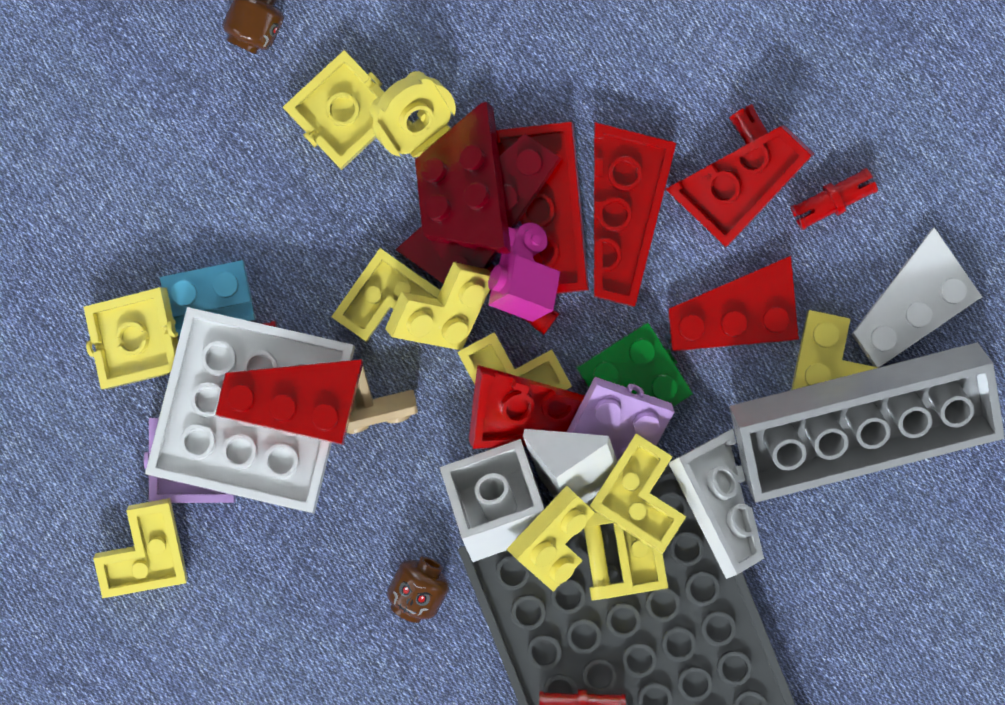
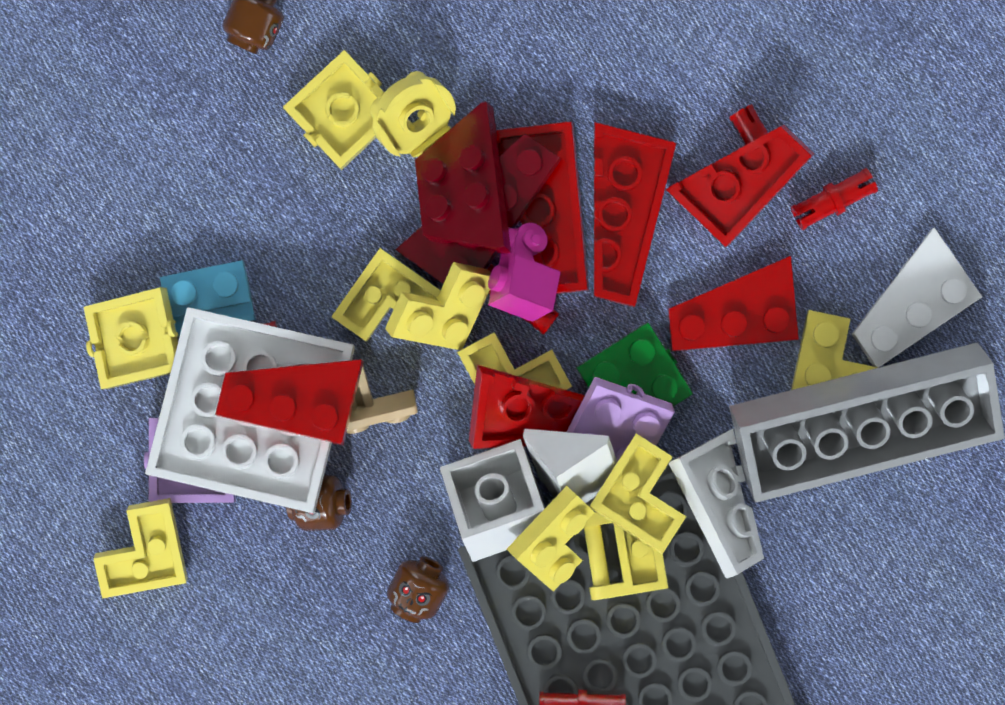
none -> reddish brown head [286,475,352,531]

